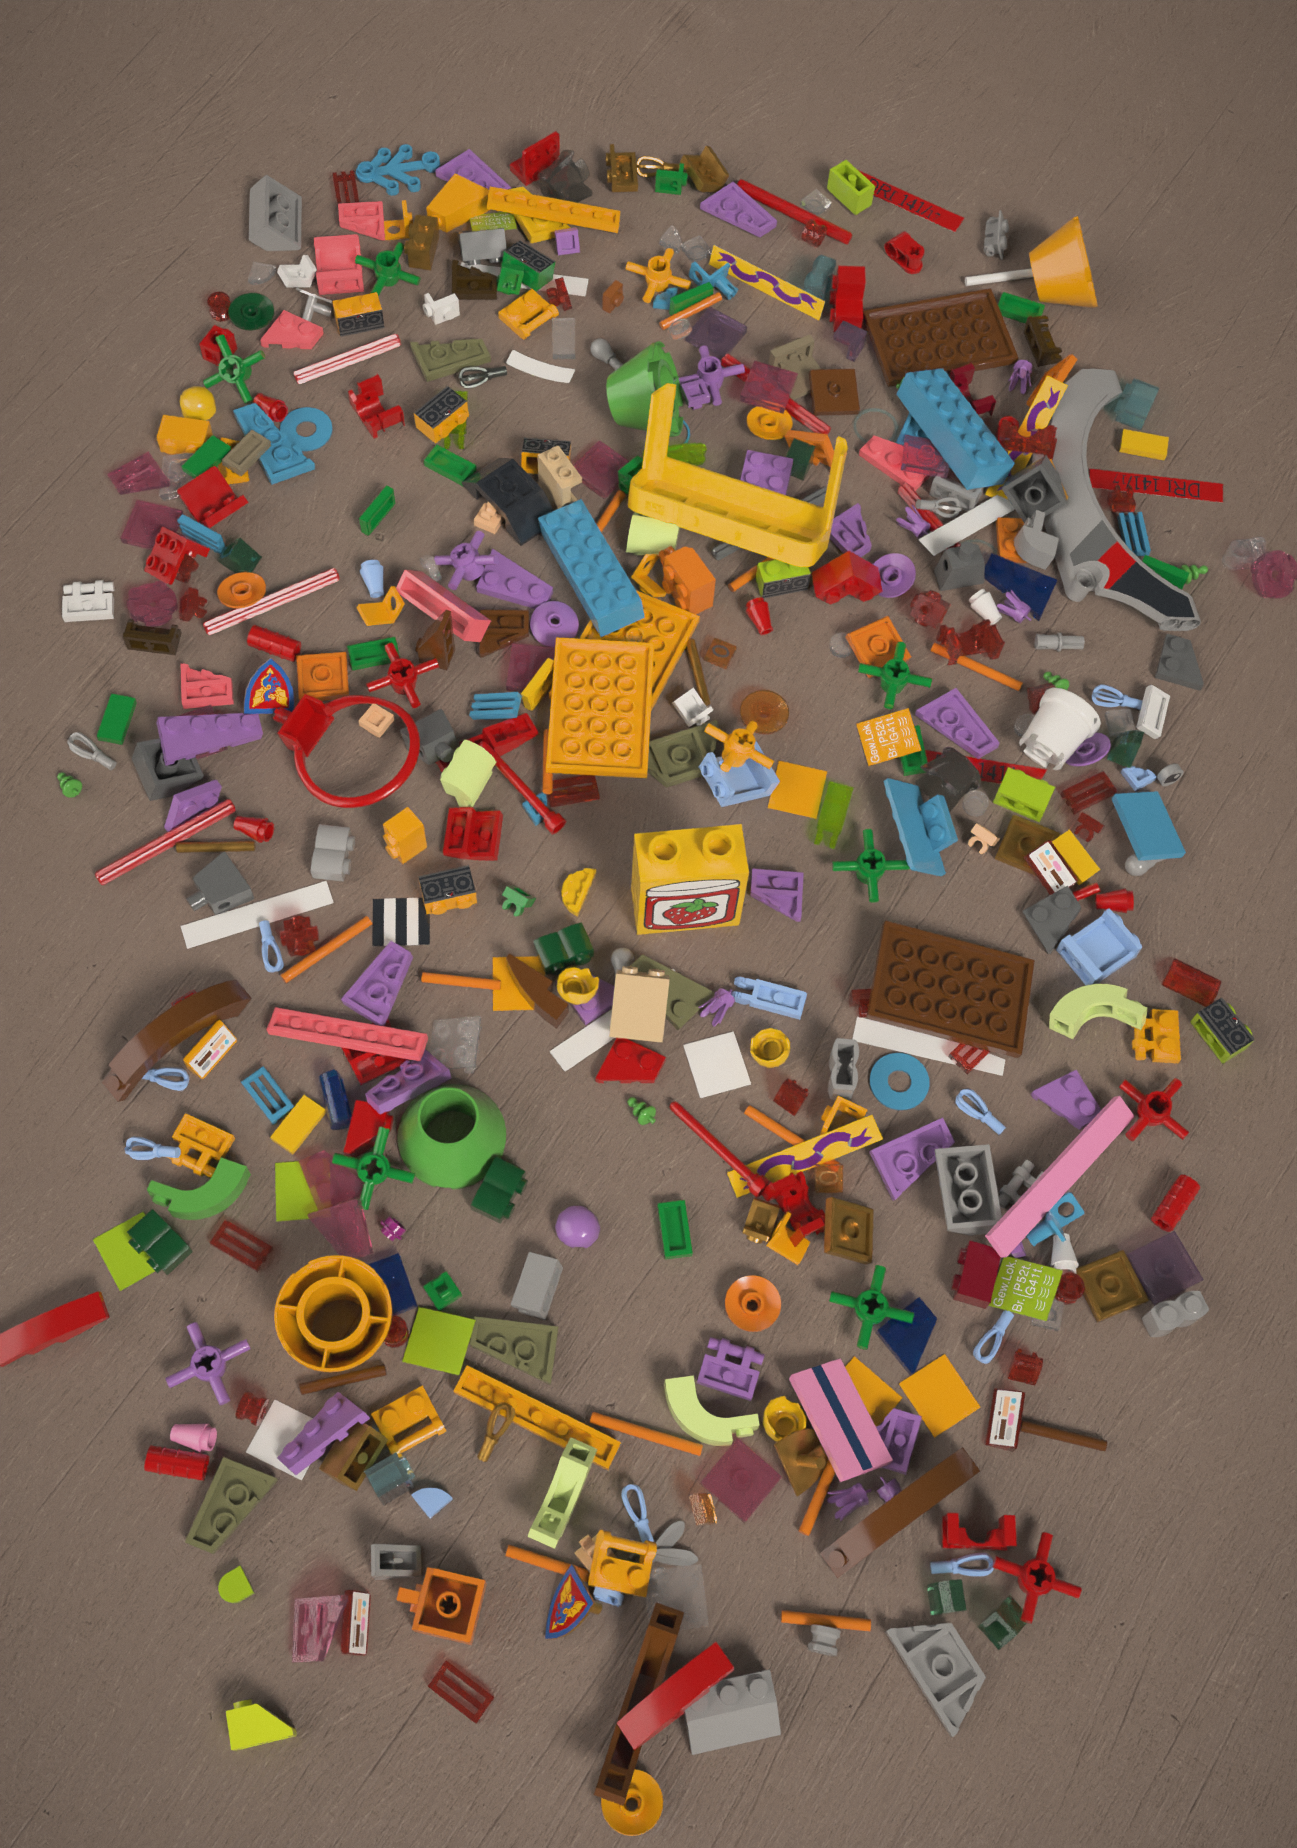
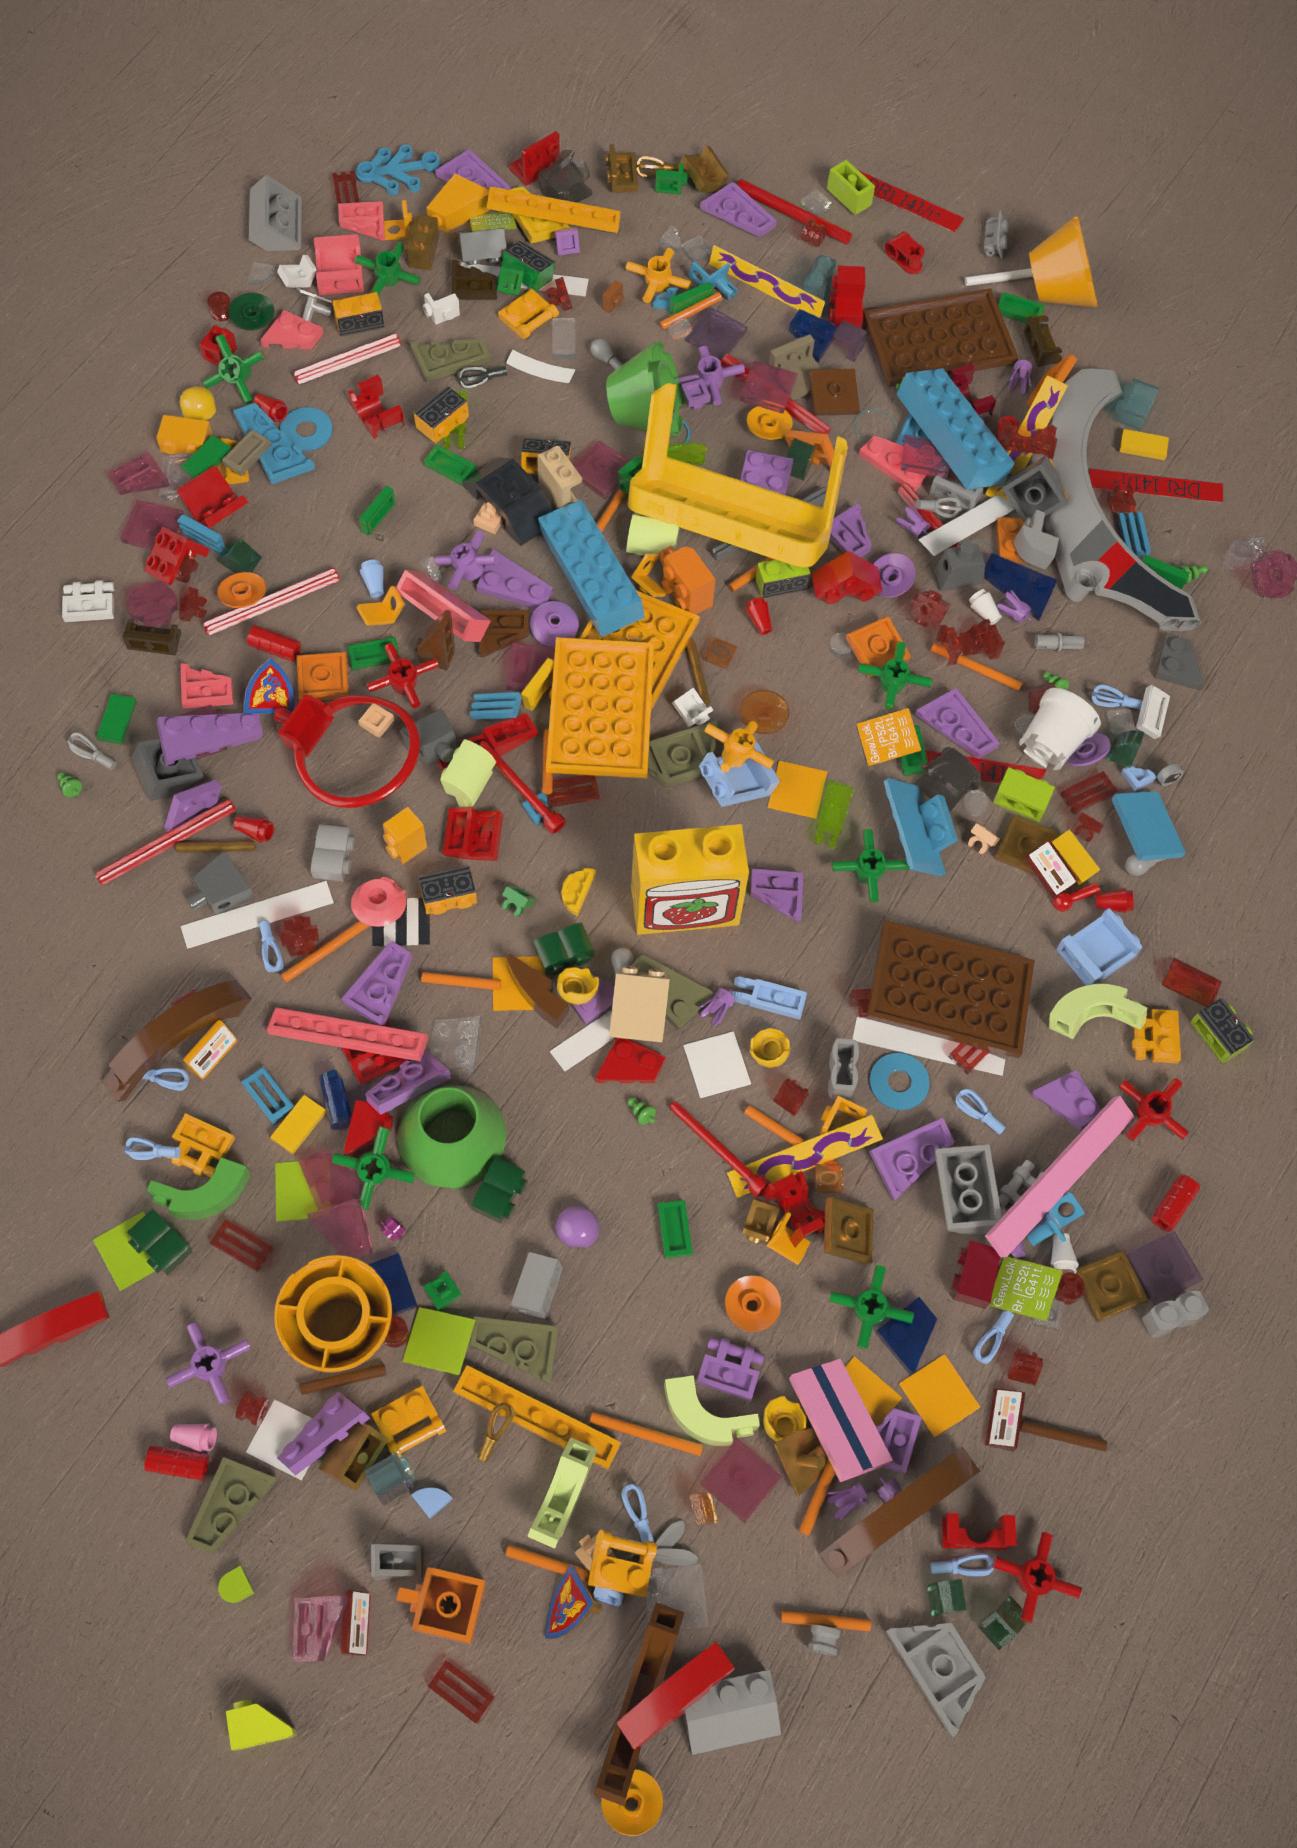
dark grey wing [1023,886,1081,955] -> none
none -> coral piece [351,876,406,926]
none -> clear blue wing [788,309,839,363]

